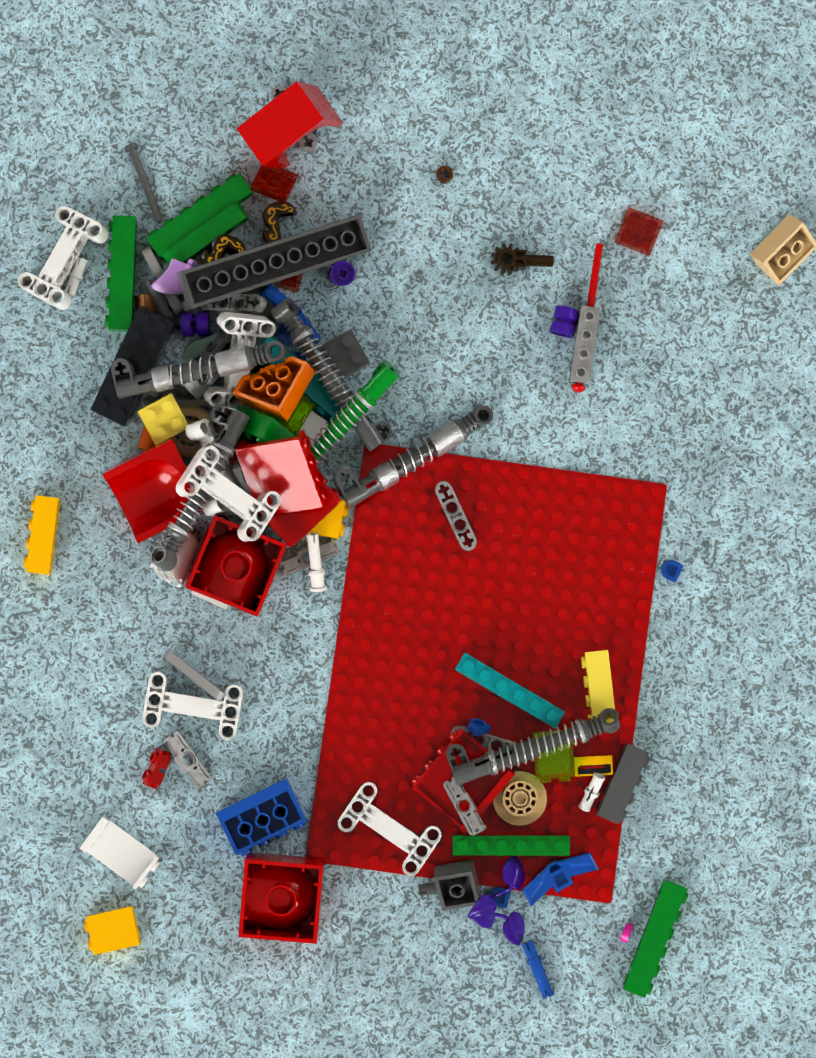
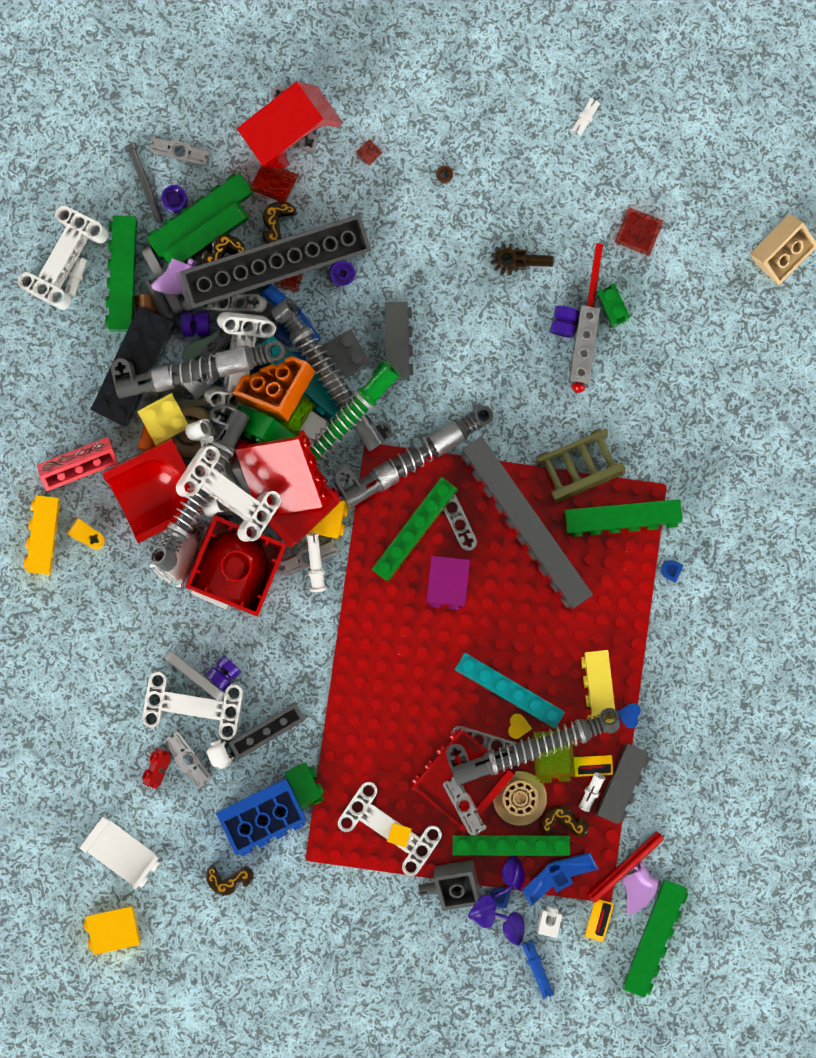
red piece [238,852,325,944] -> none
blue tile [467,718,491,736] -> none
dark pink tile [620,923,634,943] -> none
none -> coral brick [37,437,118,491]
none -> yellow piece [67,518,105,549]
none -> light grey piece [149,135,210,166]
none -> dark purple wheel [161,185,188,214]
none -> dark purple wheel [206,655,242,691]
none -> dark brown animal [206,864,254,896]
none -> white head [207,739,235,769]
none -> dark grey brick [229,703,306,760]
none -> green brick [285,762,325,810]
none -> clear red tile [356,139,383,166]
none -> green brick [372,477,458,582]
none -> dark grey brick [385,302,413,380]
none -> yellow tile [387,823,411,848]
none -> magenta brick [426,556,470,610]
none -> dark grey brick [461,436,593,610]
none -> yellow tile [508,714,532,739]
none -> olive fence [536,429,625,504]
none -> white brick [536,906,562,938]
none -> dark brown animal [541,805,589,837]
none -> green brick [564,499,683,537]
none -> white pin [571,98,600,137]
none -> slope [584,900,614,942]
none -> red axle [588,832,664,903]
none -> green brick [596,283,630,328]
none -> blue tile [617,703,641,728]
none -> lavender arm [622,862,659,915]

